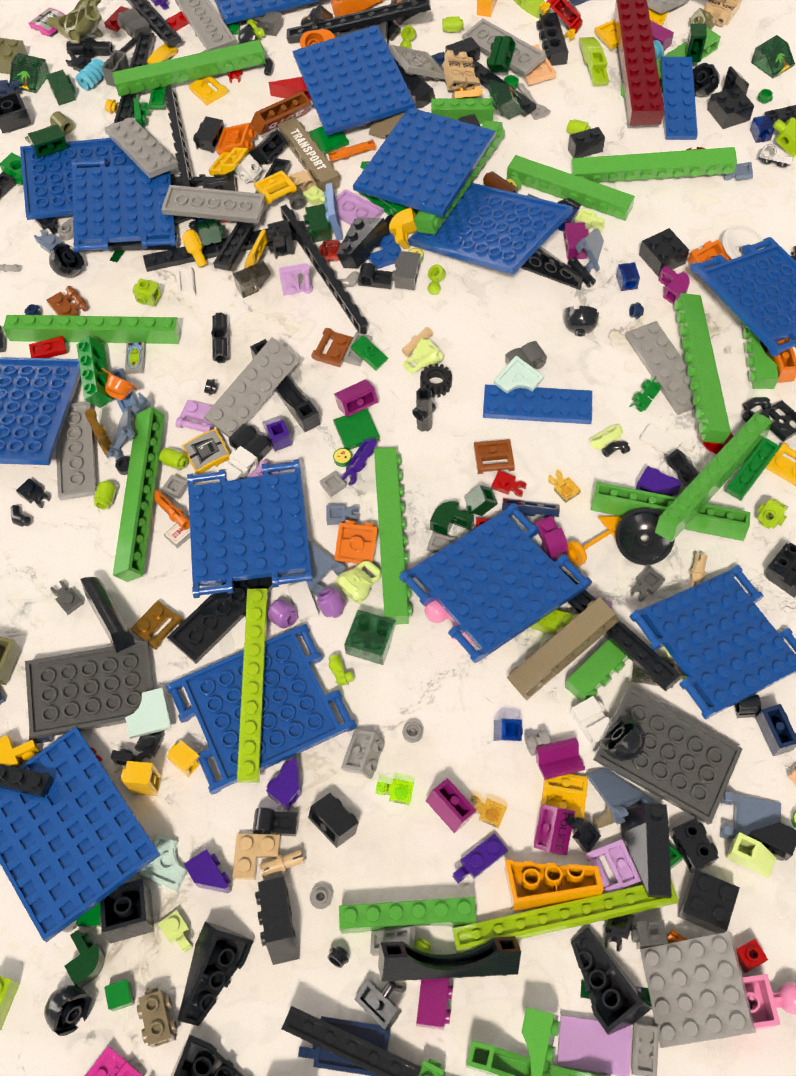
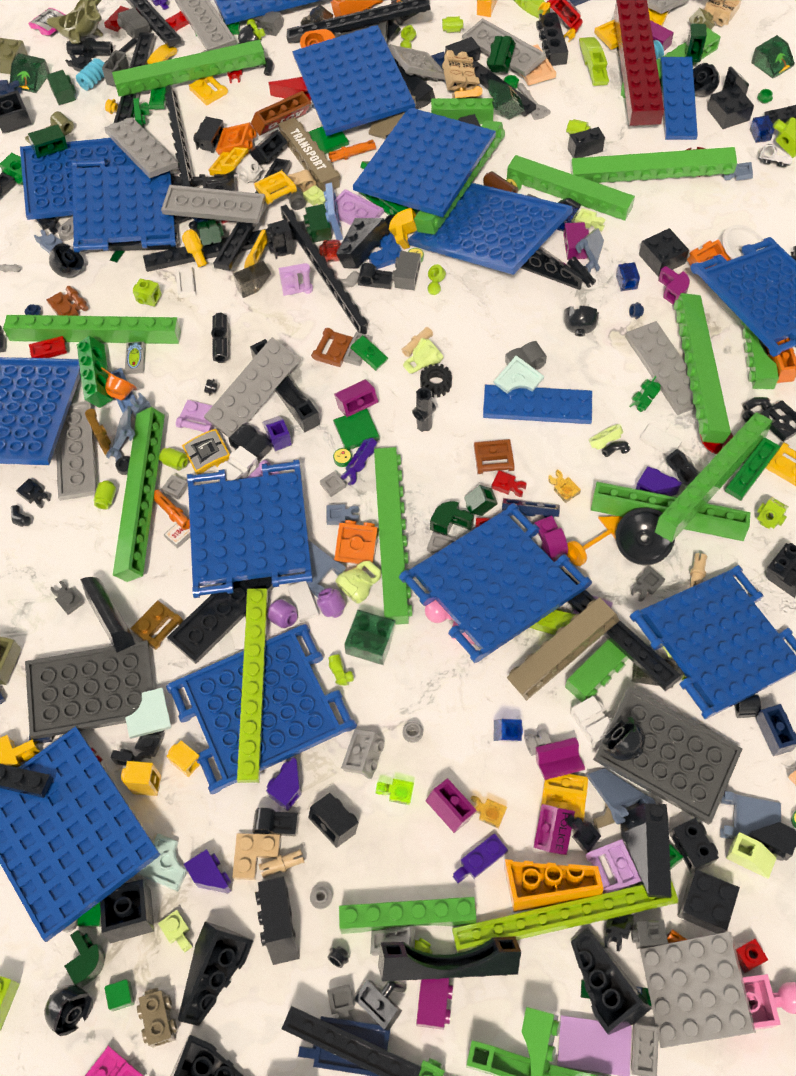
none -> dark grey plate [327,984,355,1021]

